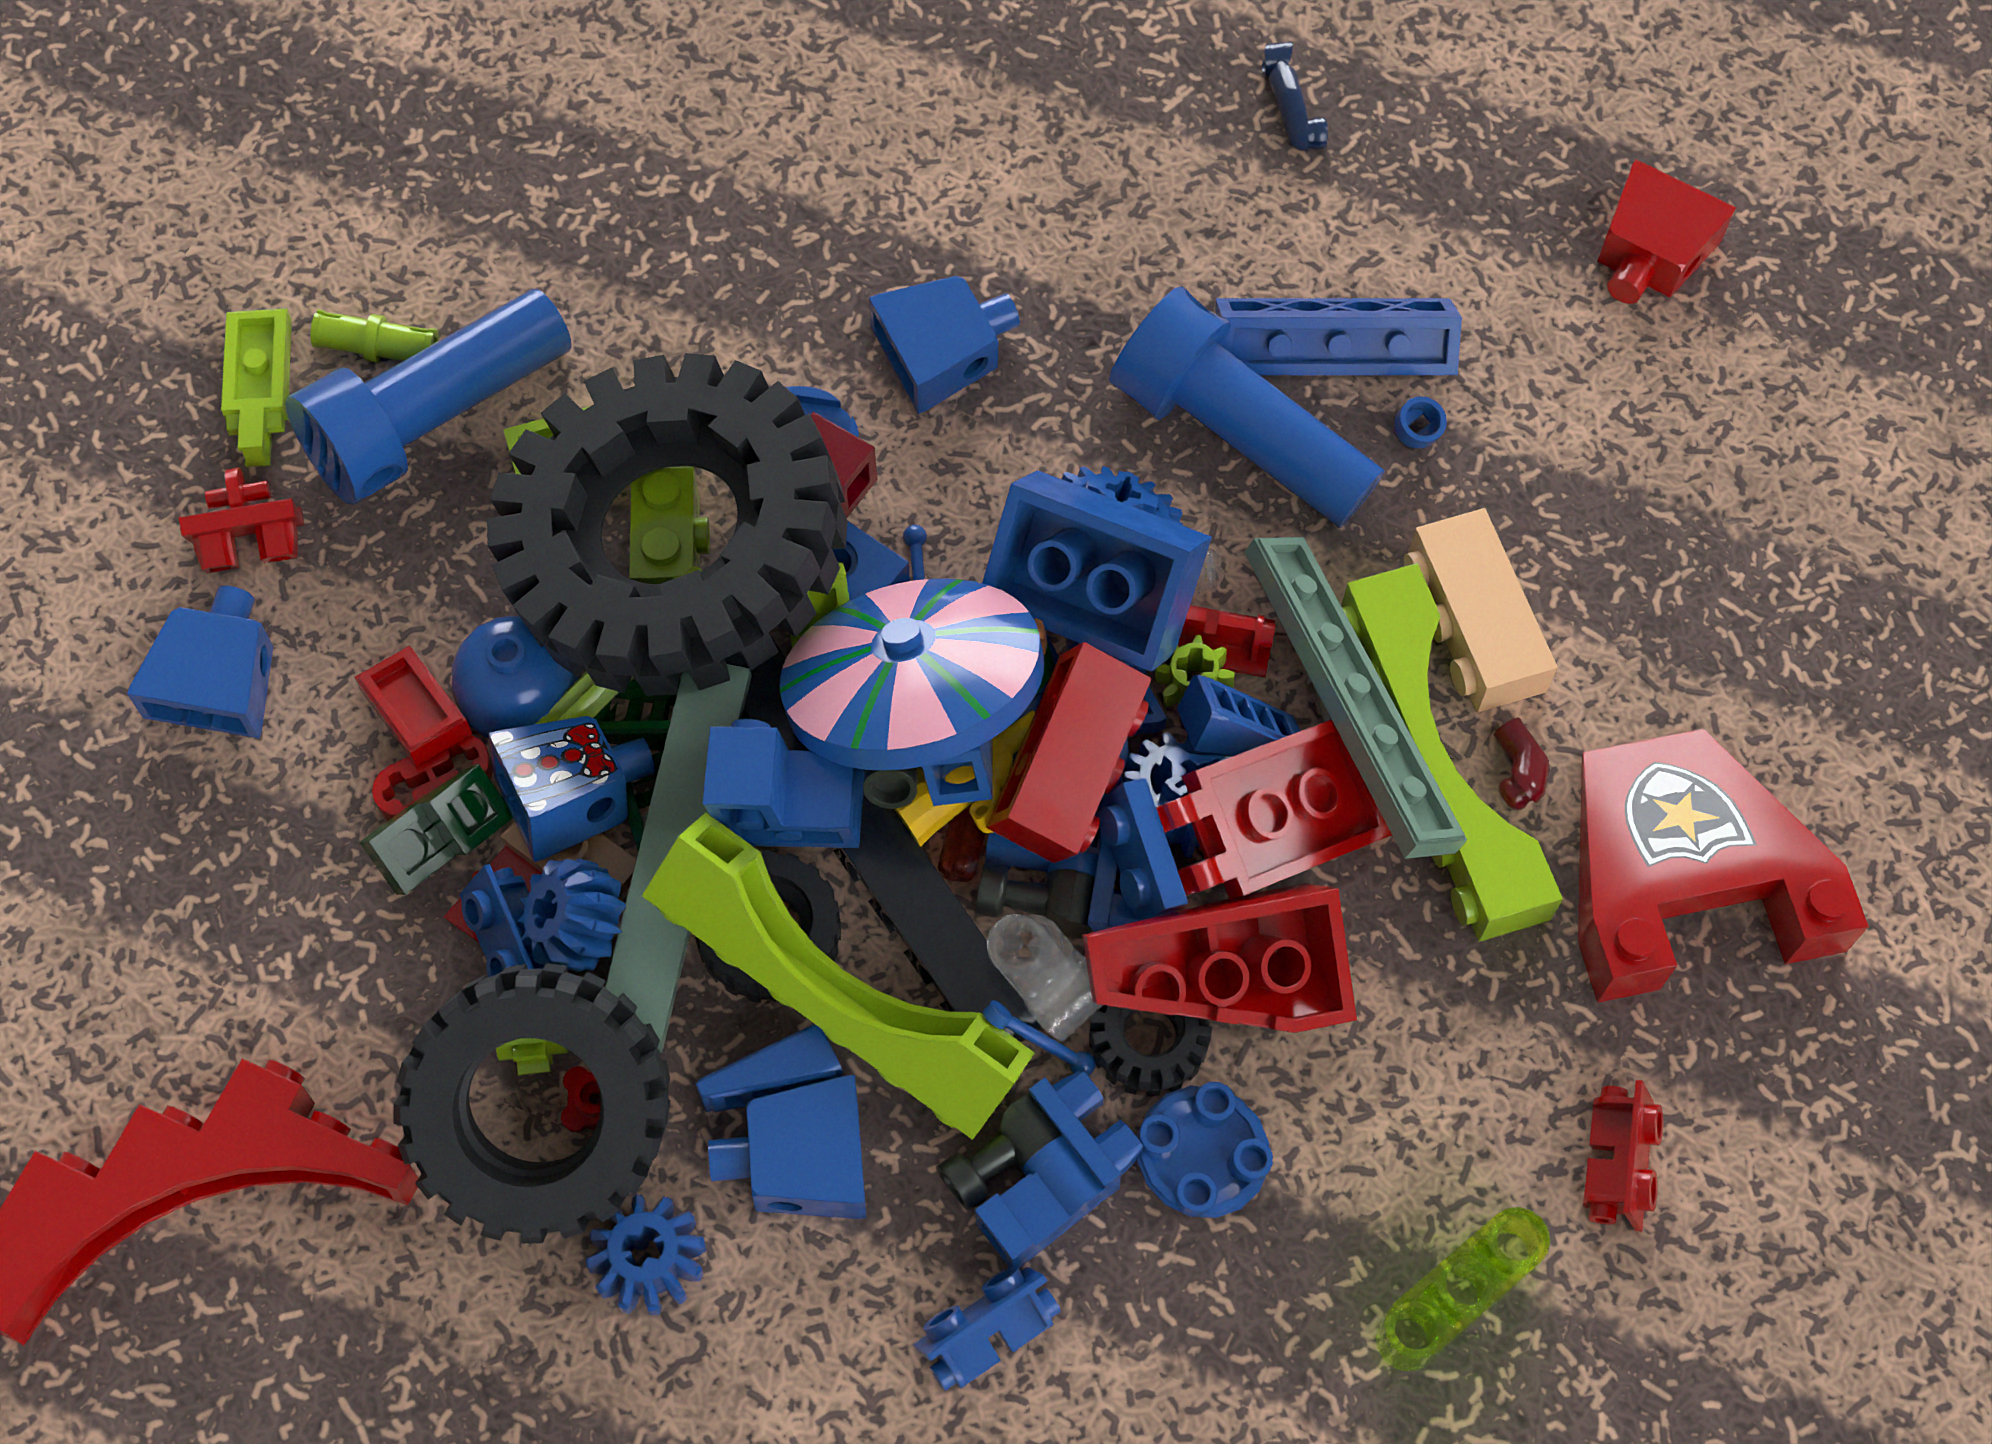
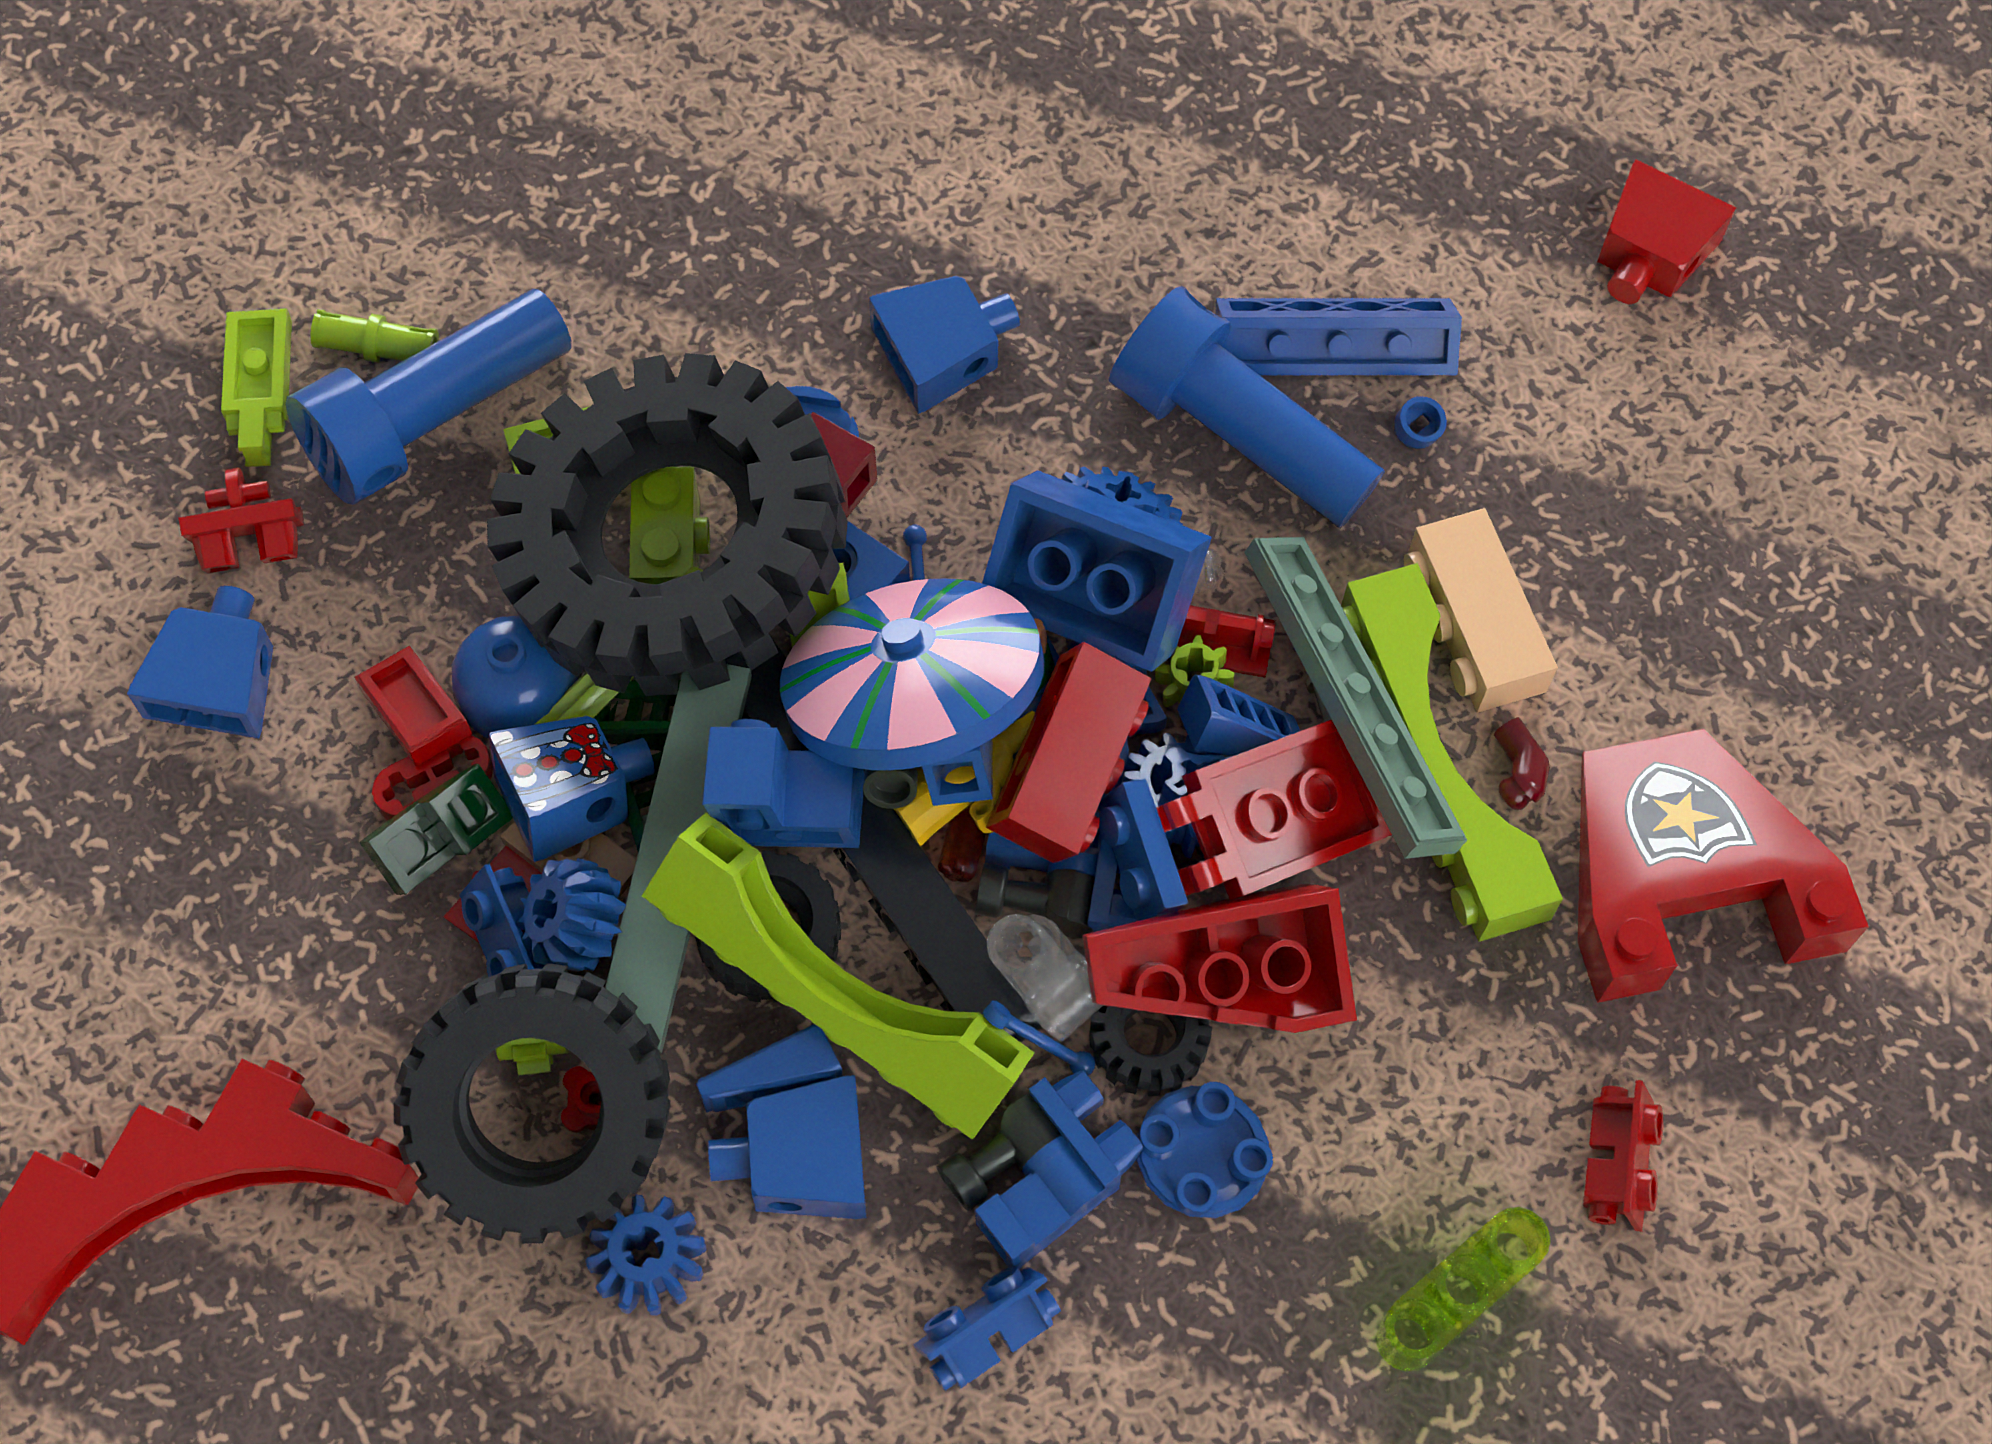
dark blue arm [1262,42,1328,152] -> none

